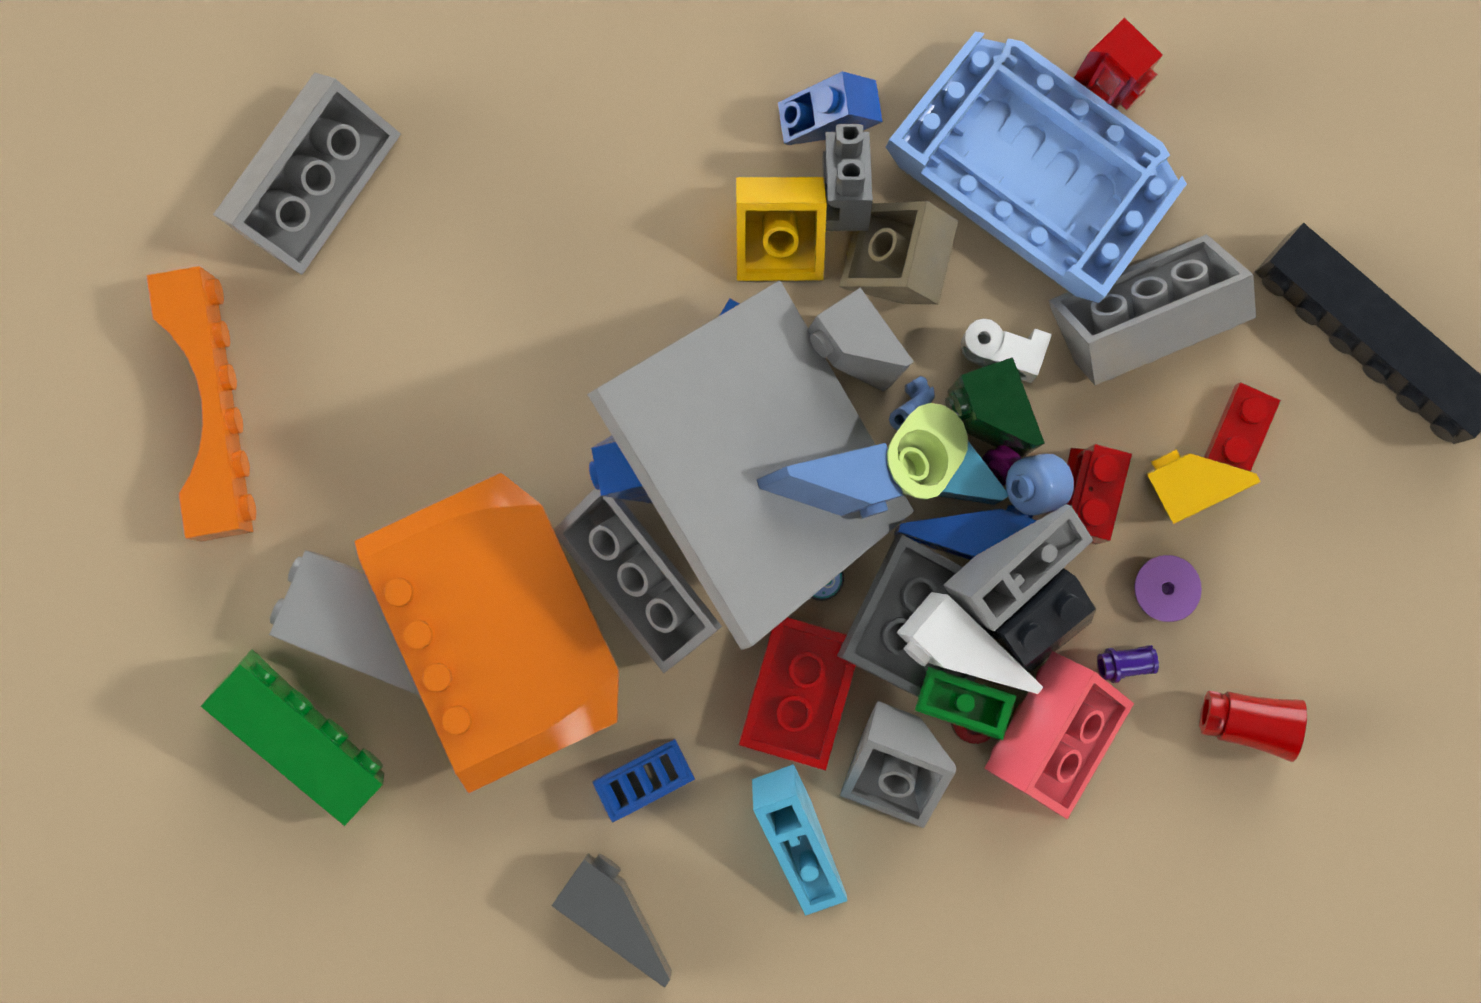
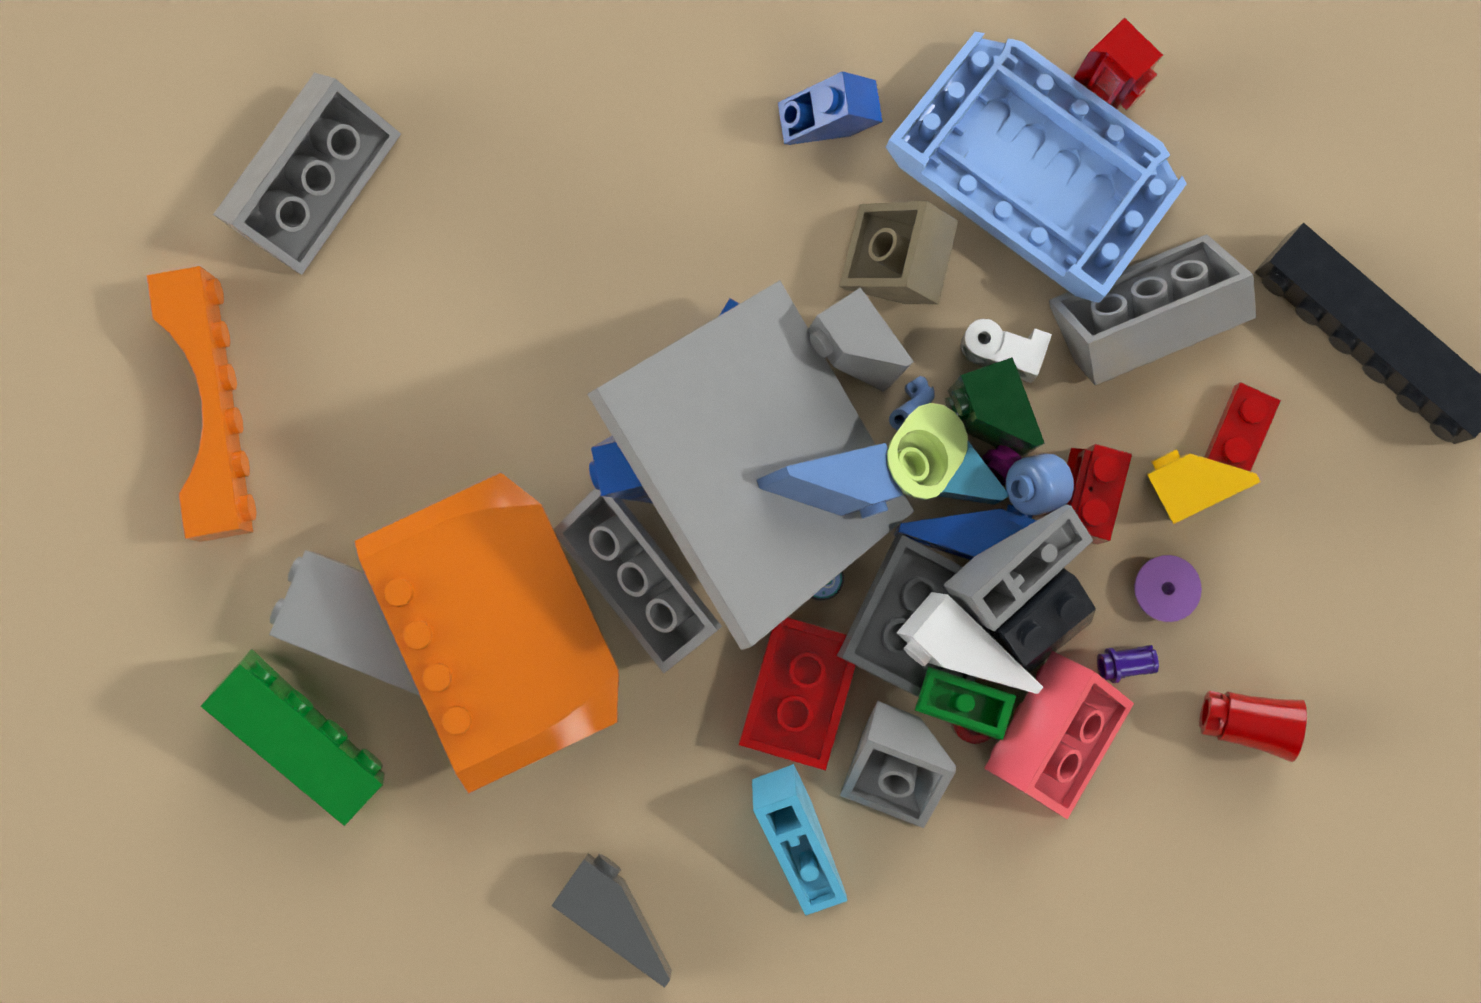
blue slope [592,739,695,823] -> none
yellow slope [736,177,827,281] -> none
dark grey hips [822,124,873,231] -> none

